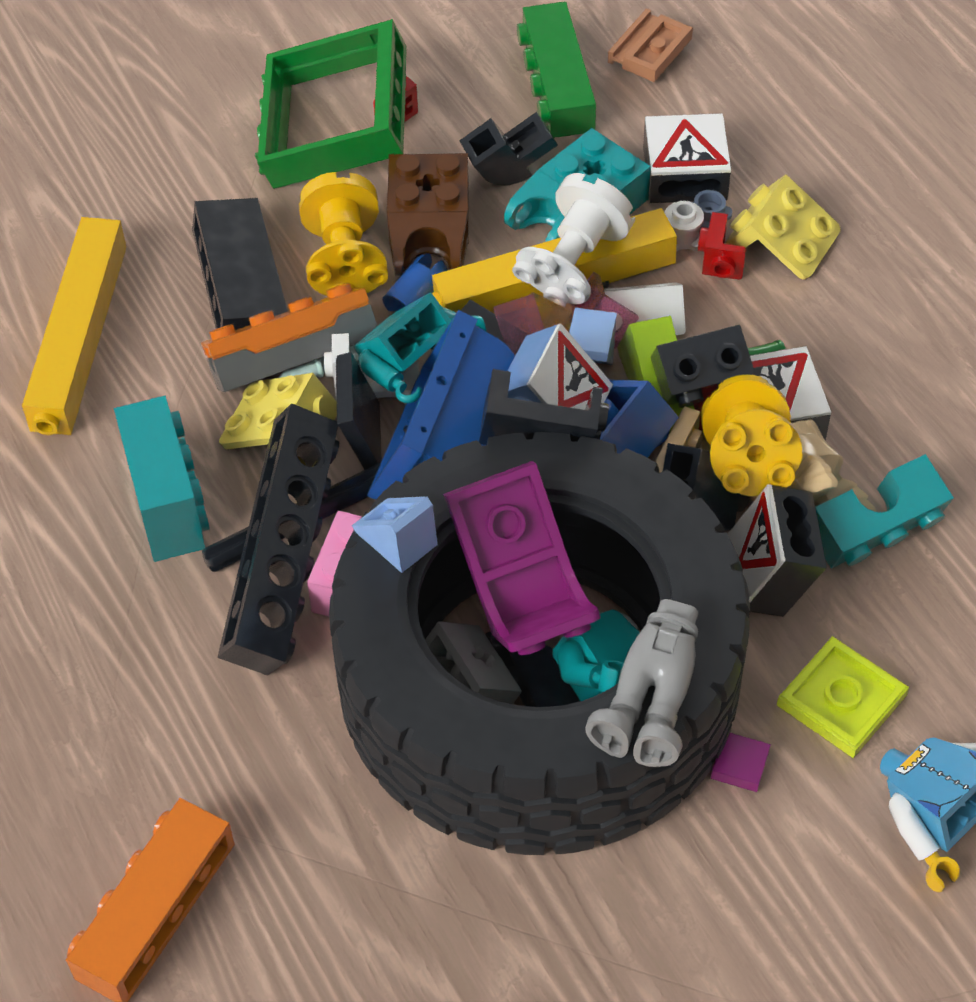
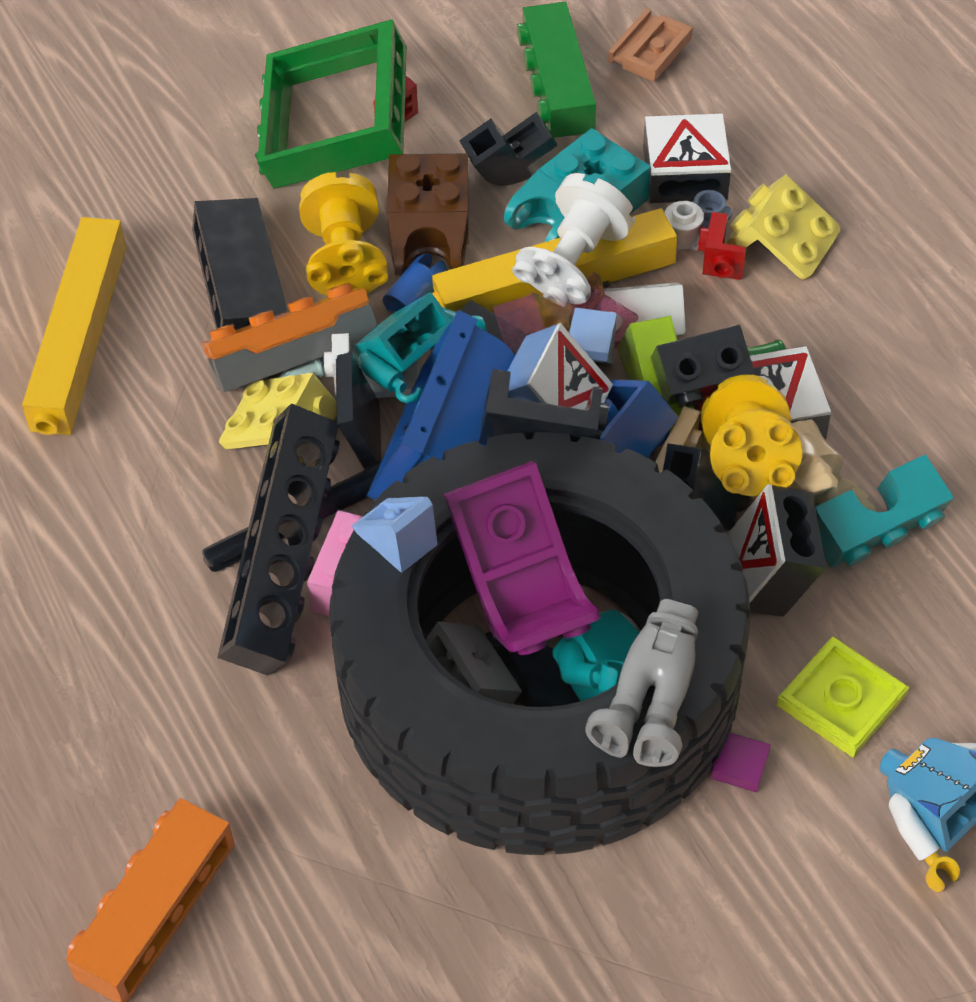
teal brick [114,395,210,562] -> none

